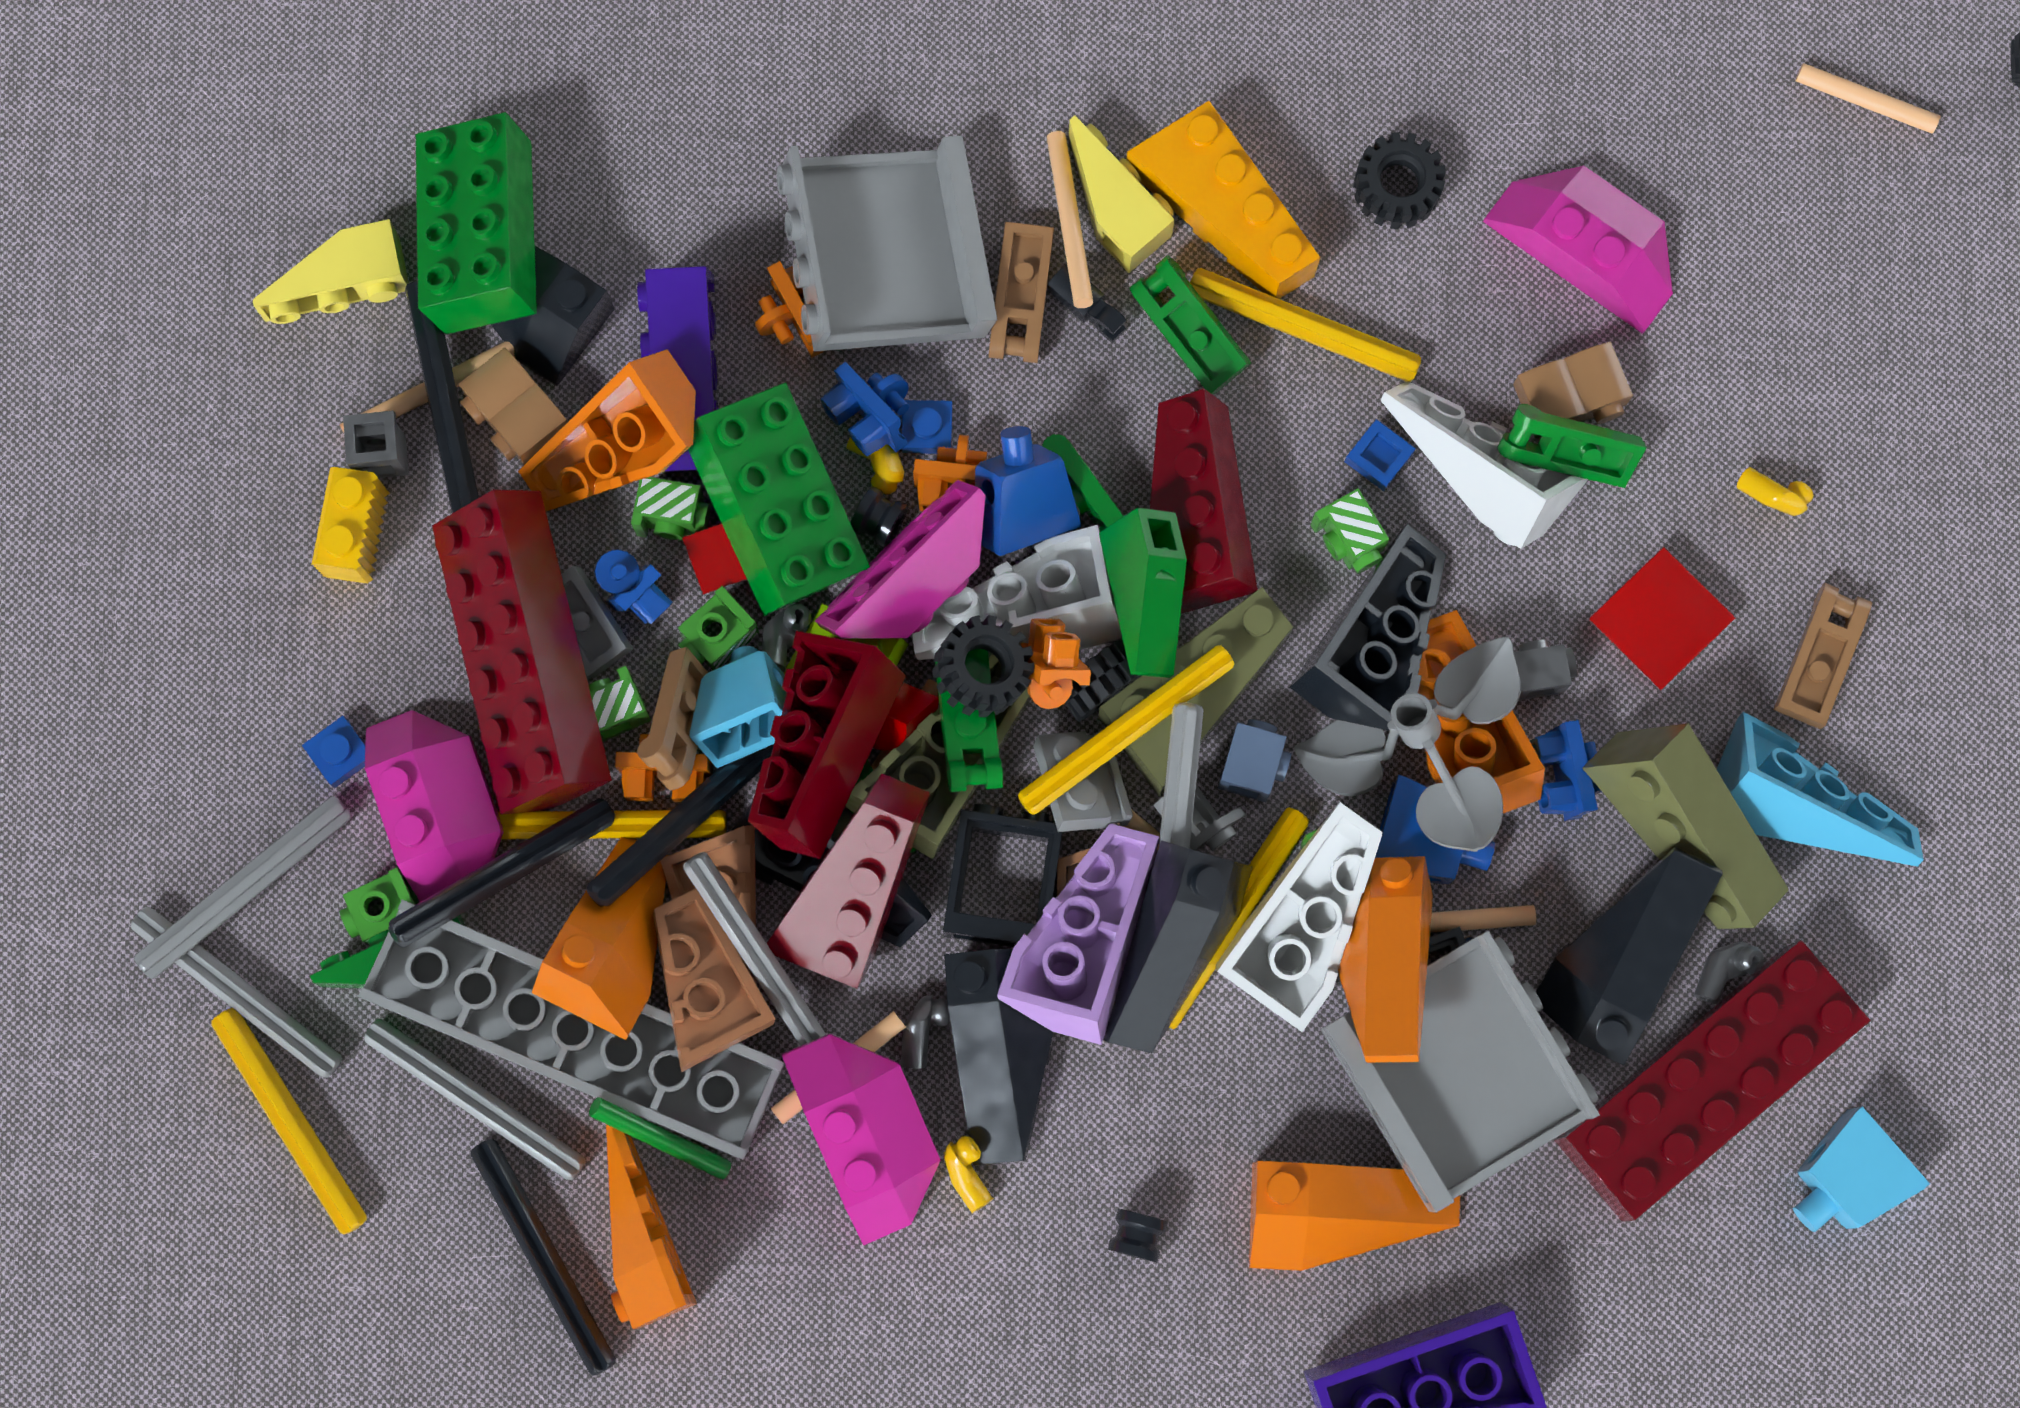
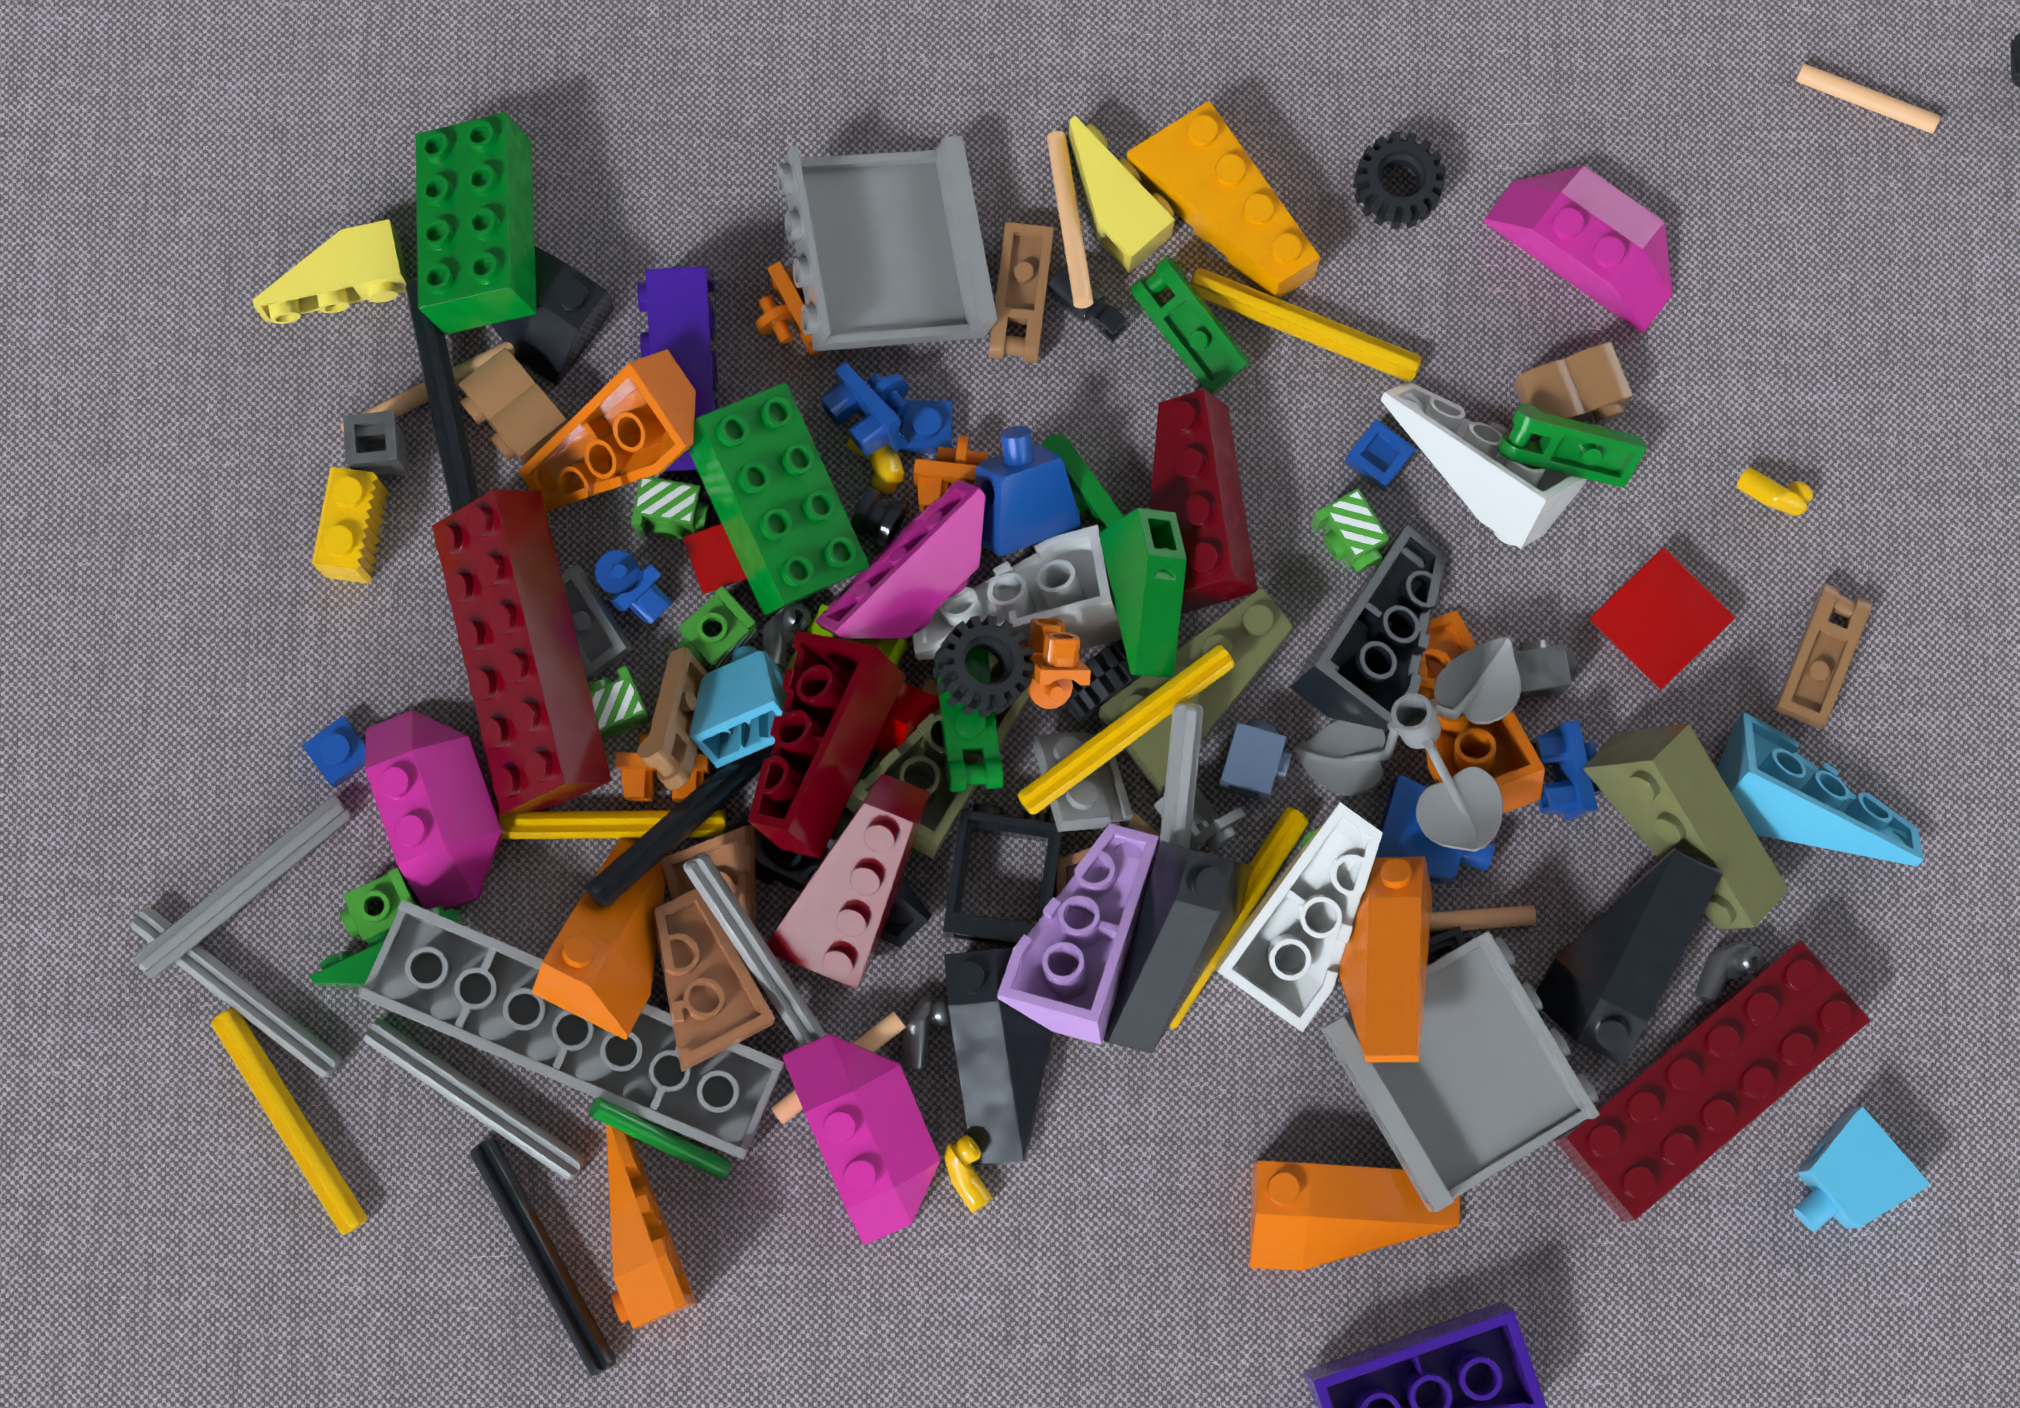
black axle [388,798,616,947] -> none
black wheel [1107,1208,1168,1263] -> none

